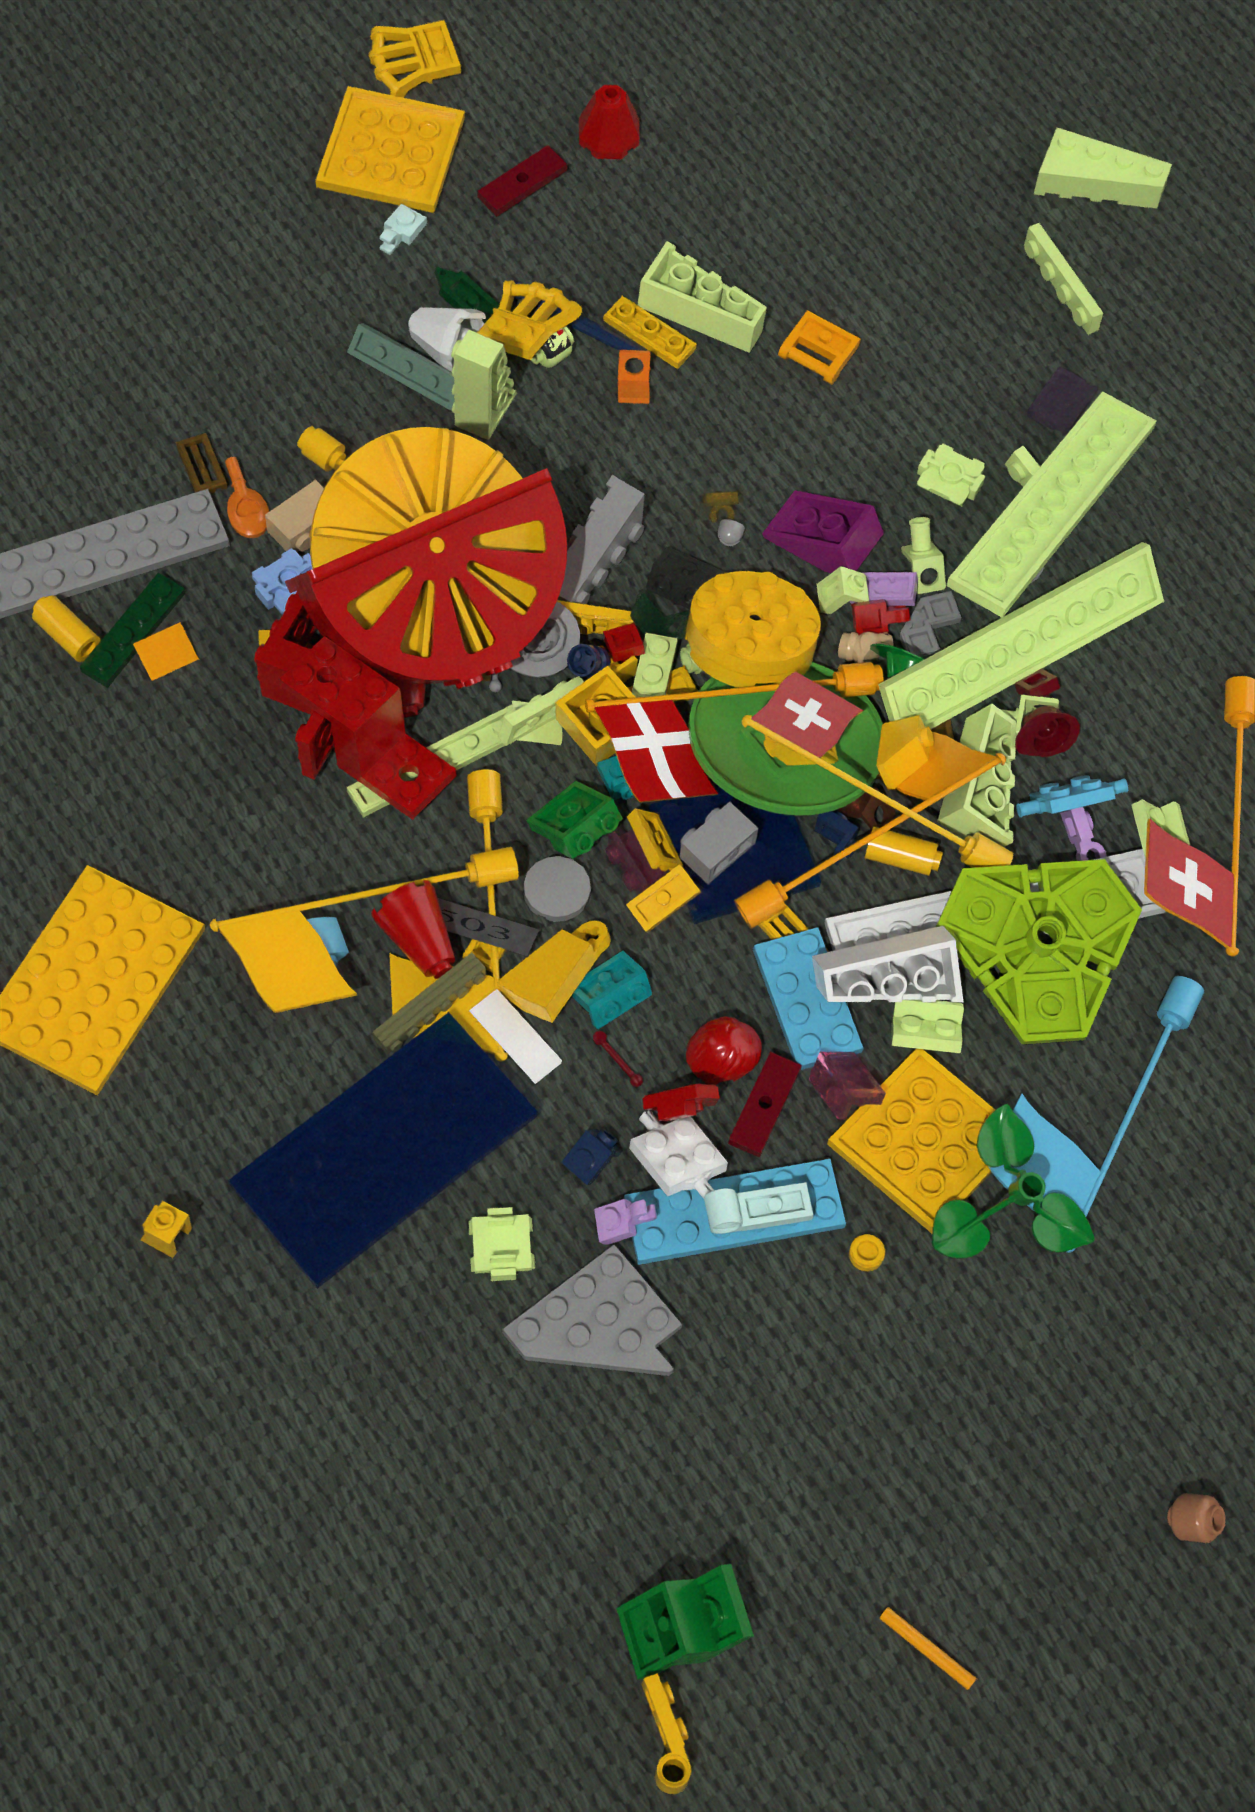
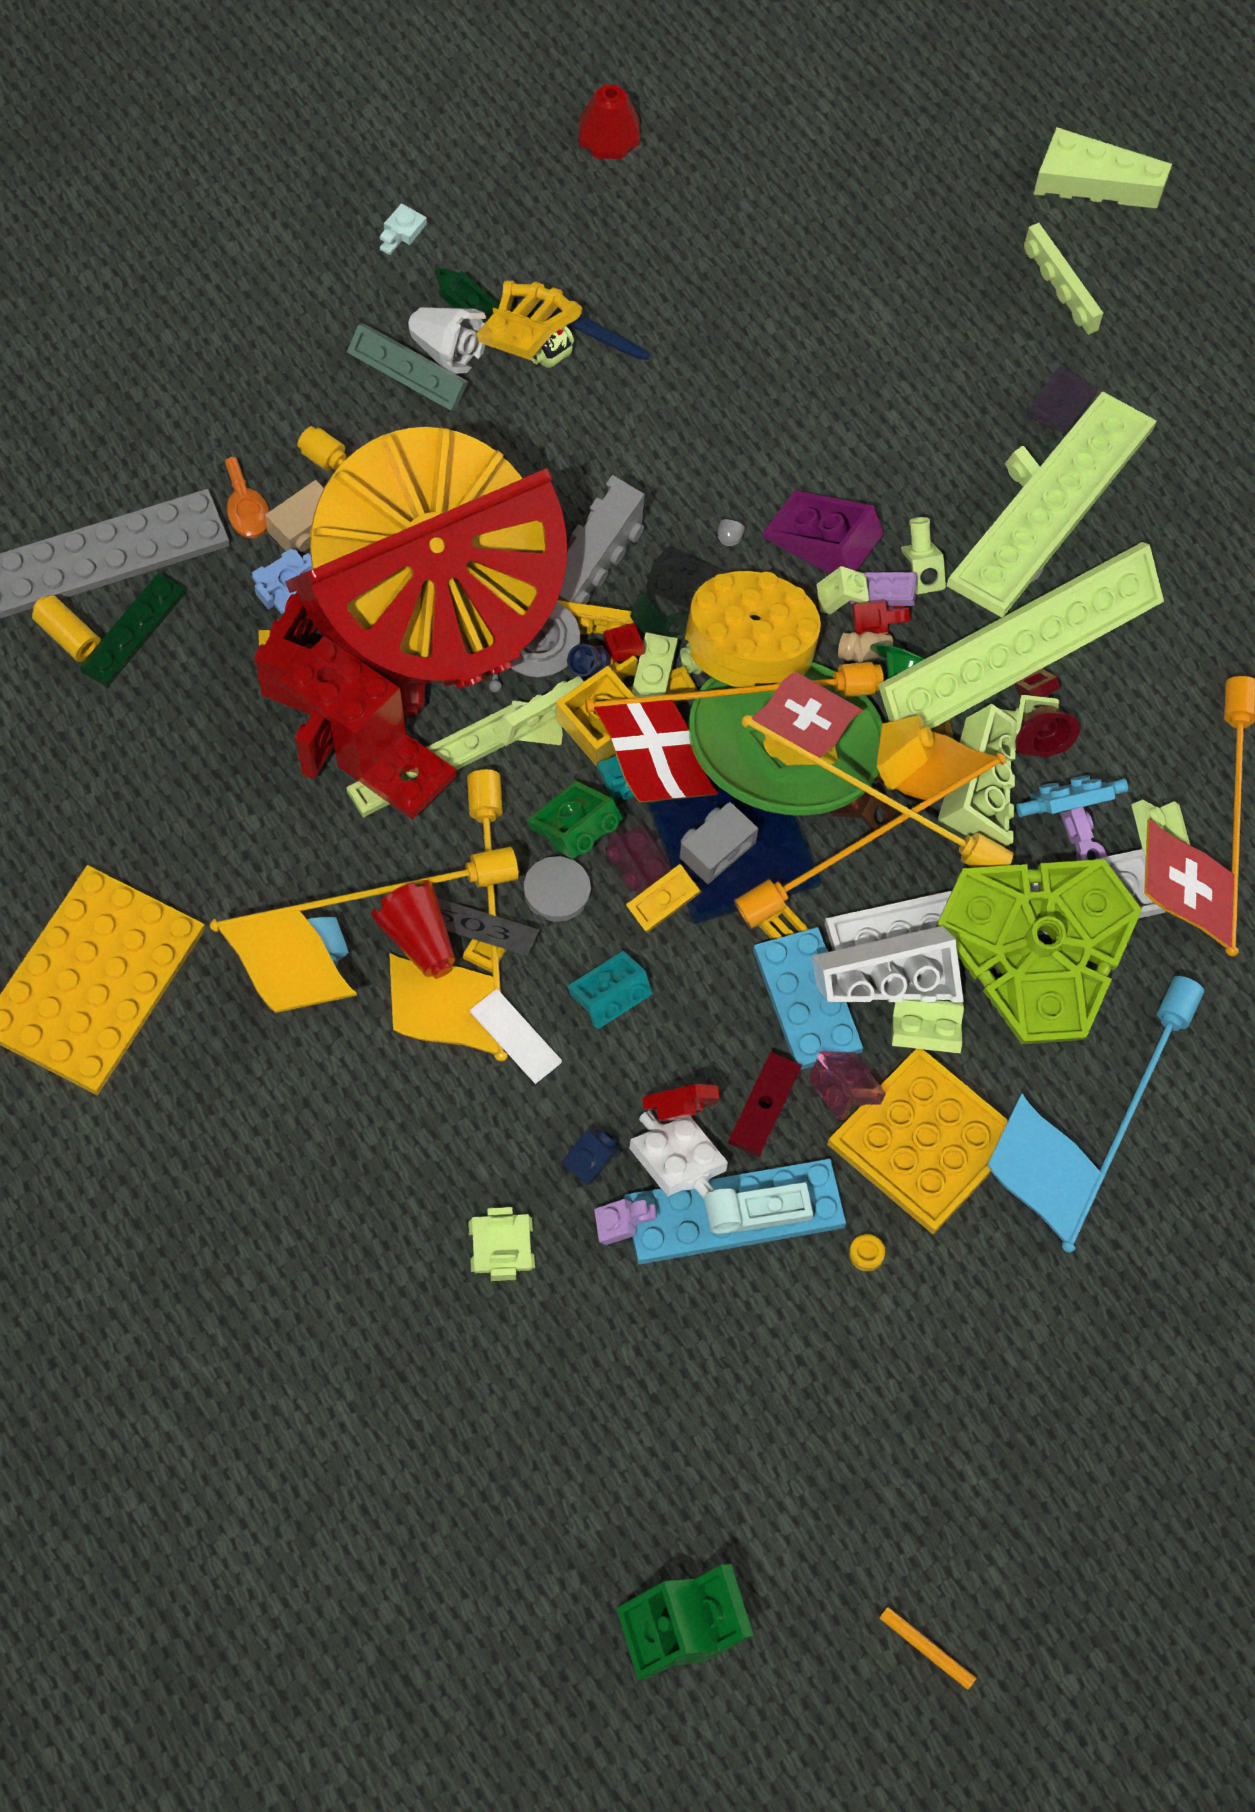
light orange sticker [133,622,199,681] -> none
yellow window [141,1201,192,1258] -> none
pearl gold tile [176,433,227,494] -> none
clear blue plate [228,1012,538,1289] -> none
yellow plate [316,86,465,213] -> none
yellow plate [368,20,461,98] -> none
olive piece [372,952,486,1055] -> none
yellowish green wedge [451,330,517,440] -> none
dark red tile [477,145,567,217] -> none
yellow piece [496,921,611,1023] -> none
light grey wing [502,1245,682,1376] -> none
dark red hinge [593,1031,643,1087] -> none
yellow tile [603,295,697,369] -> none
orange bracket [618,350,650,404] -> none
yellow tile [627,808,683,872] -> none
yellowish green wedge [638,241,767,353] -> none
yellow plate [642,1673,691,1794] -> none
red piece [686,1016,762,1085] -> none
clear yellow tile [703,491,739,522] -> none
light orange plate [778,310,860,385] -> none
dark blue bracket [814,811,859,866] -> none
yellow brick [865,826,943,876] -> none
light grey tile [899,591,962,659] -> none
yellowish green piece [917,443,985,507] -> none
green plant [932,1104,1095,1259] -> none
nougat head [1167,1493,1226,1543] -> none

